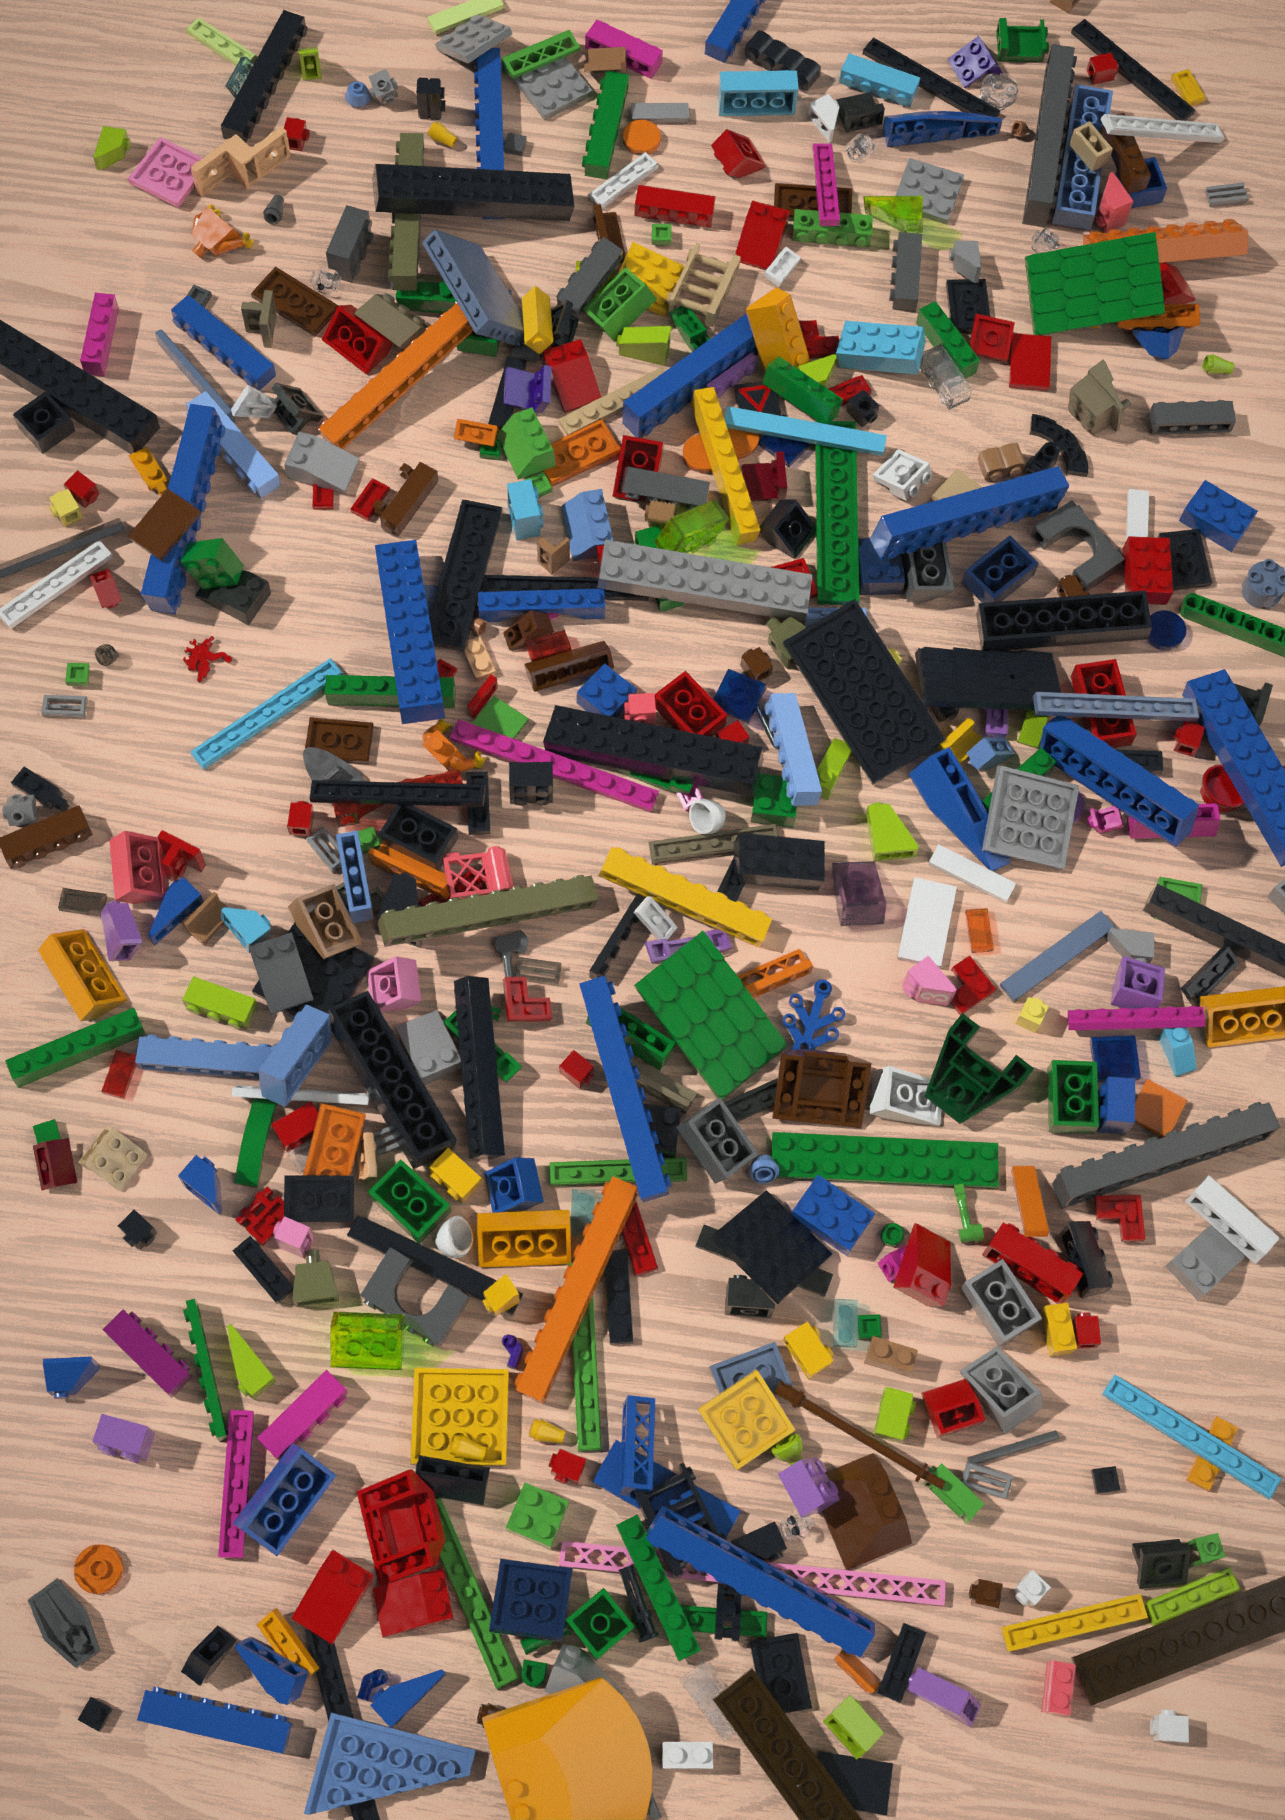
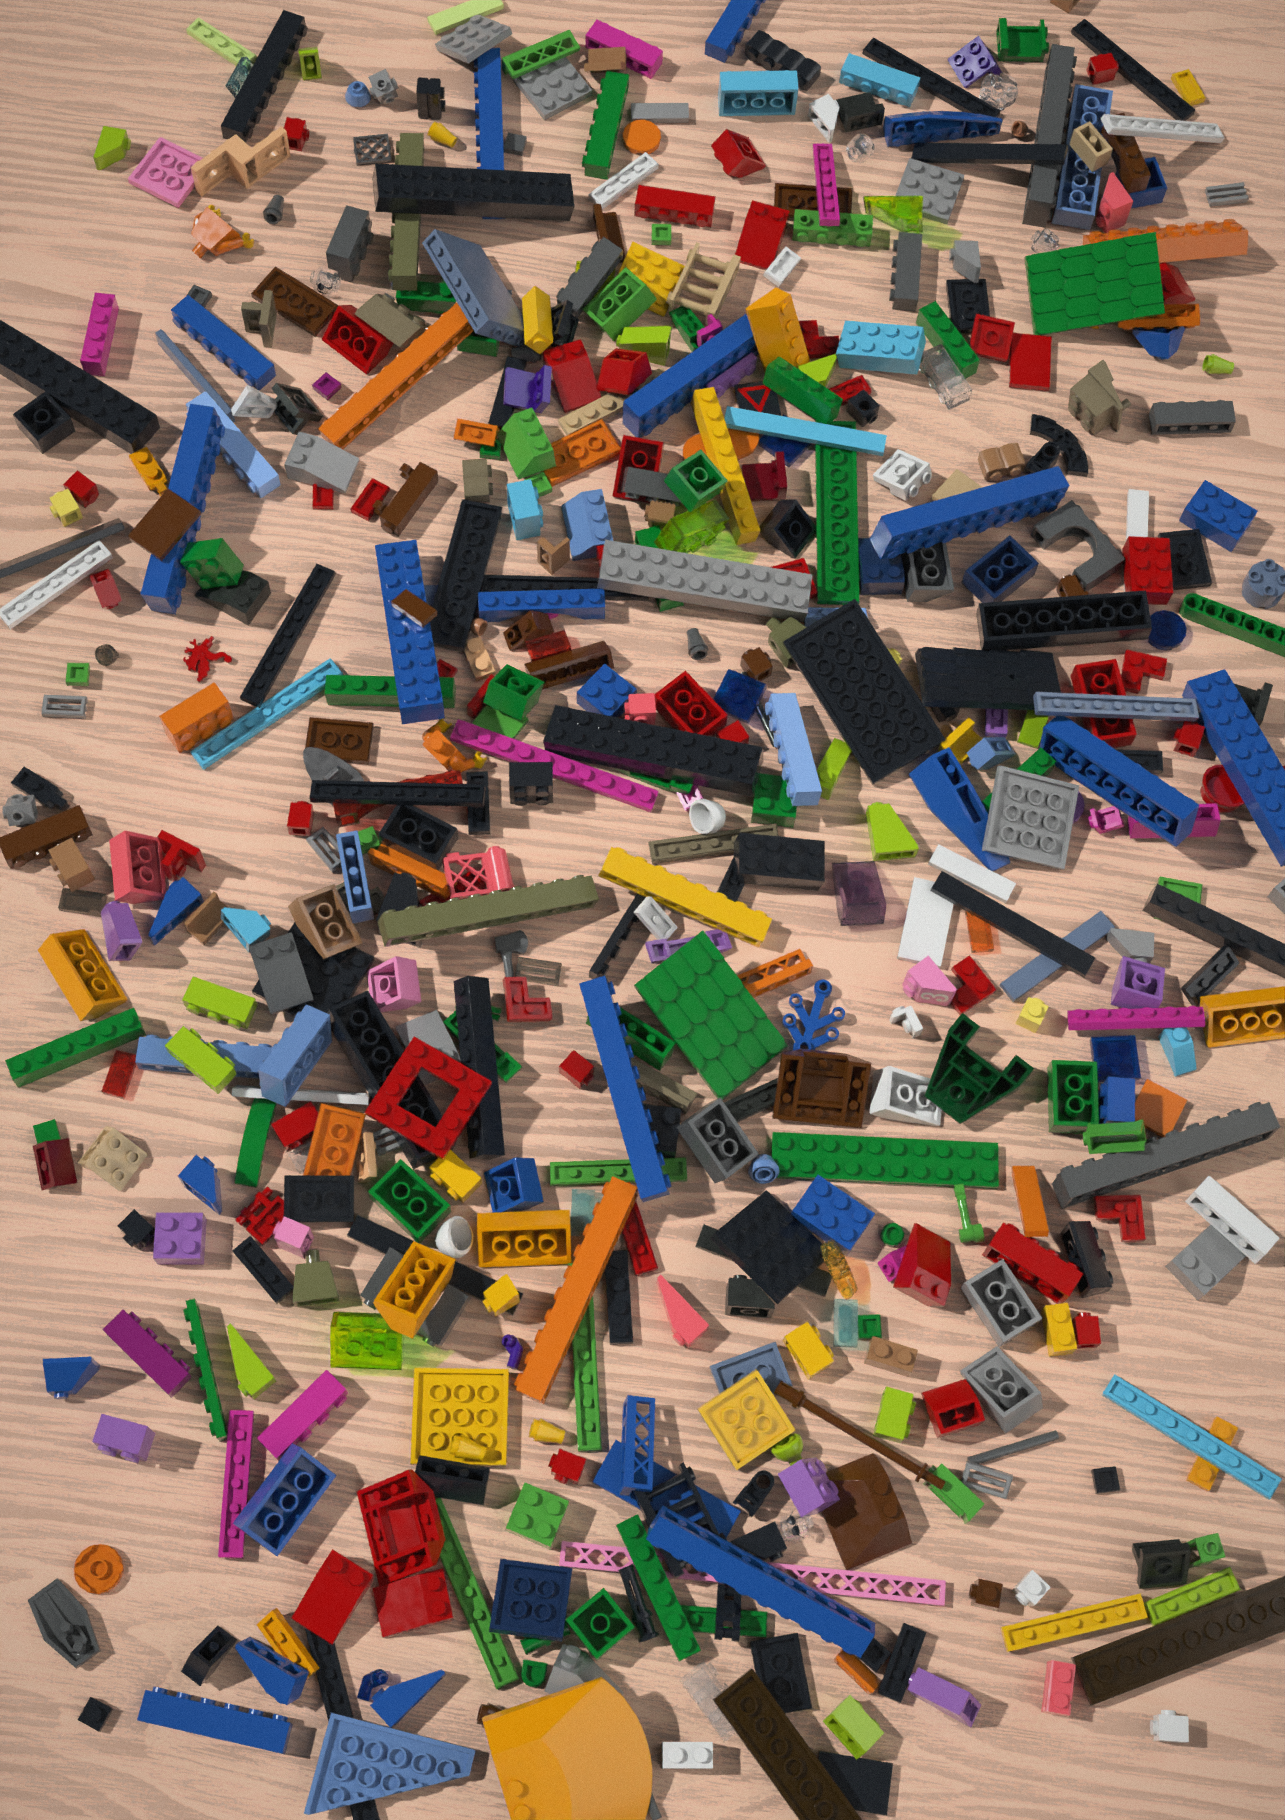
none -> medium nougat brick [48,838,95,892]
none -> medium lavender brick [153,1213,207,1265]
none -> orange brick [159,682,234,753]
none -> lime brick [165,1026,237,1094]
none -> black tile [240,563,336,708]
none -> magenta plate [312,372,342,401]
none -> flat silver window [353,134,392,166]
none -> red plate [365,1036,492,1160]
none -> light orange slope [373,1241,456,1339]
none -> reddish brown tile [391,589,437,628]
none -> dark tan brick [462,459,493,502]
none -> green brick [483,664,544,720]
none -> red slope [597,348,653,395]
none -> coral slope [657,1275,709,1348]
none -> green brick [664,450,728,513]
none -> dark grey cone [687,628,708,660]
none -> dark pink bracket [697,314,723,347]
none -> black piece [733,1470,774,1518]
none -> clear yellow hinge [820,1239,858,1300]
none -> black tile [857,1637,891,1673]
none -> white bracket [889,1006,923,1038]
none -> black tile [911,143,1068,165]
none -> black tile [930,871,1095,978]
none -> bright green window [1083,1119,1147,1154]
none -> red plate [1121,649,1167,694]

